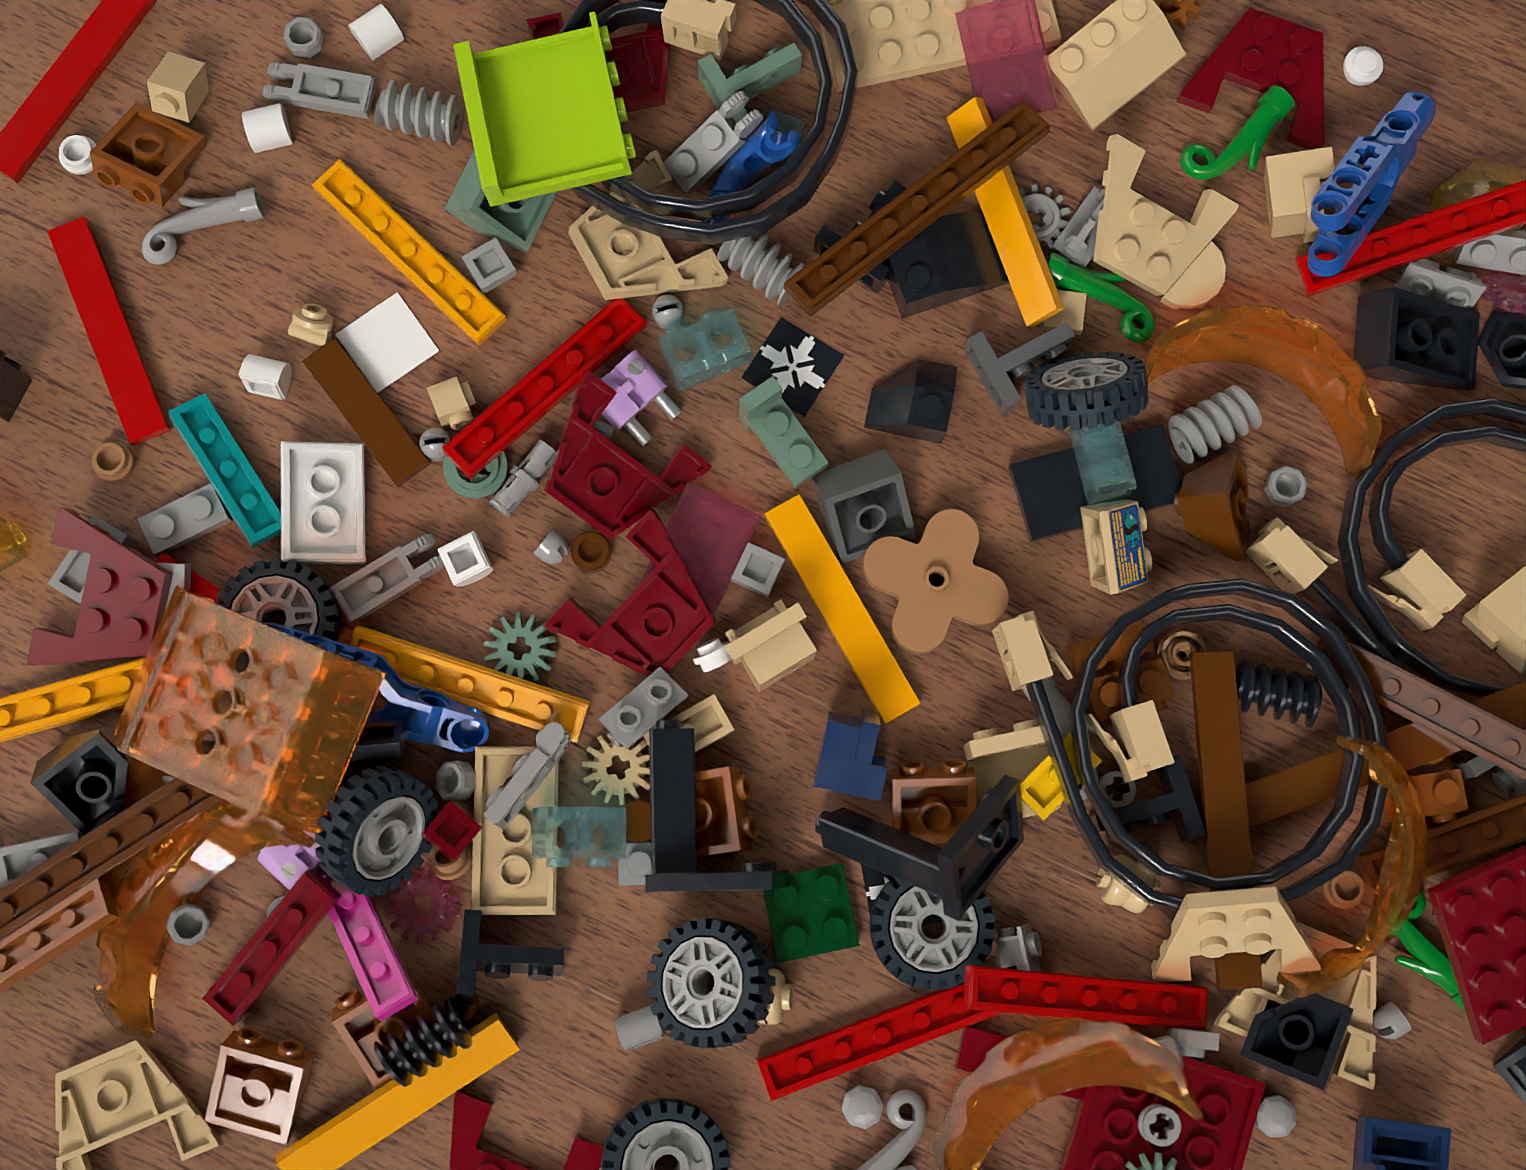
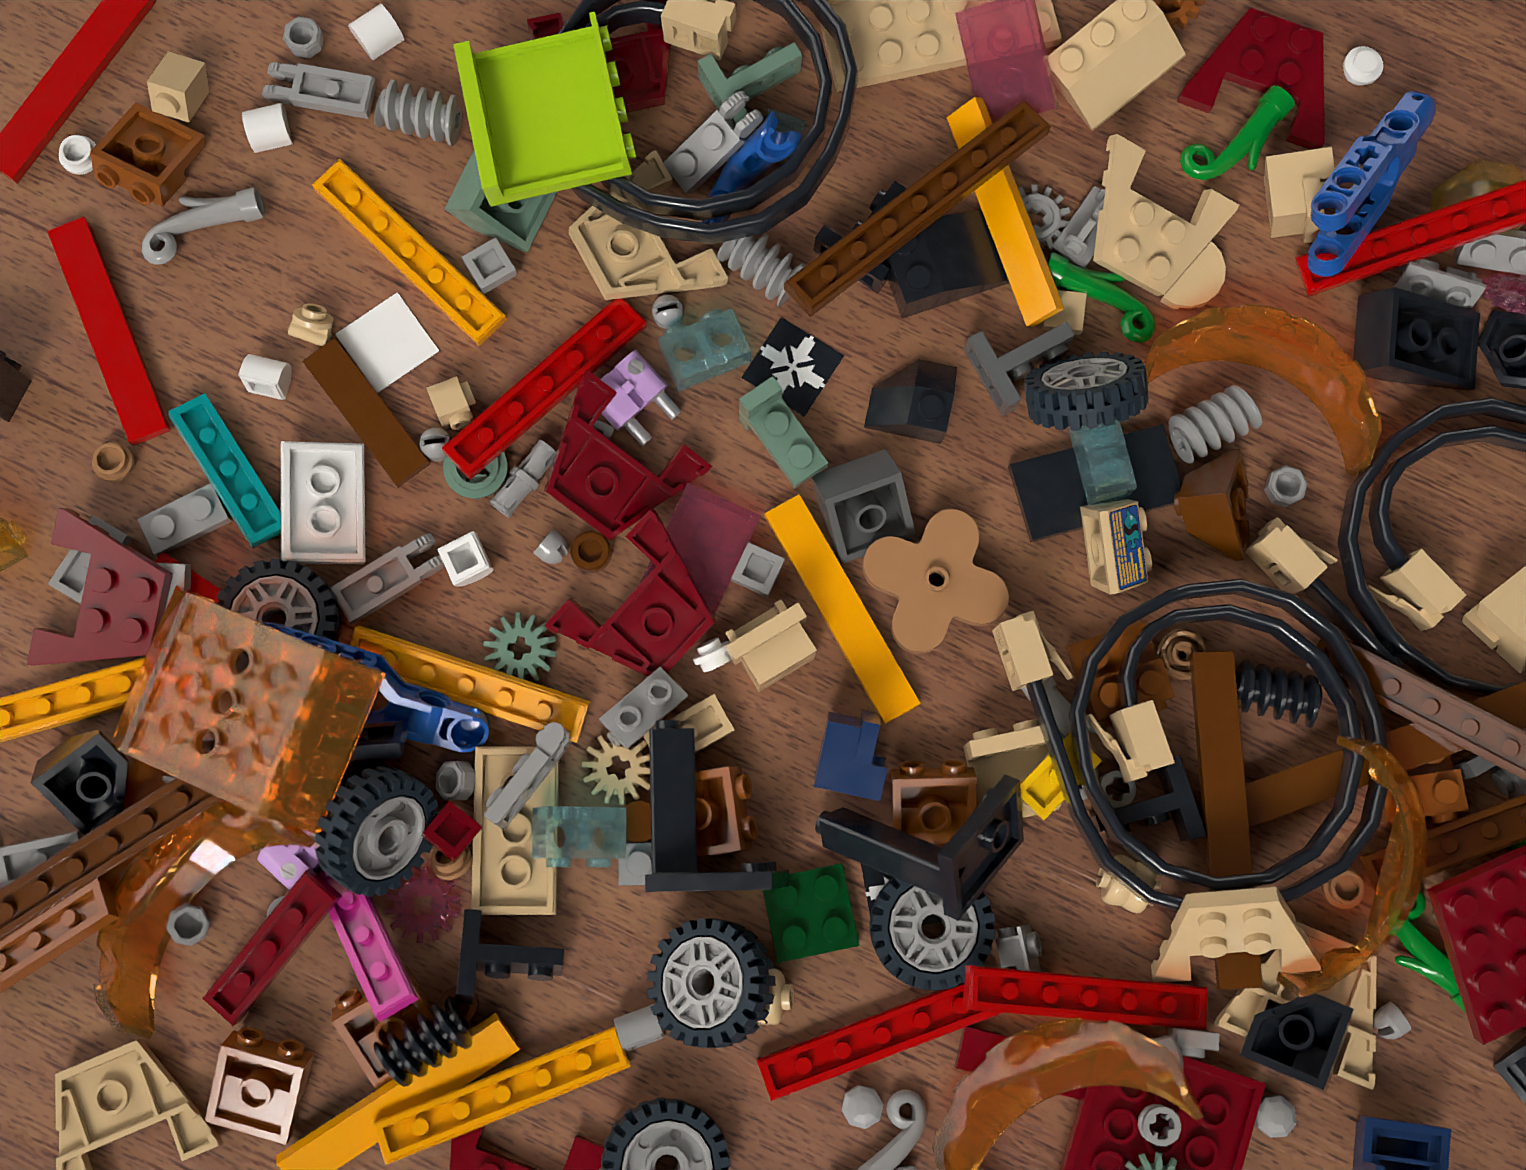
none -> light orange tile [372,1026,631,1165]

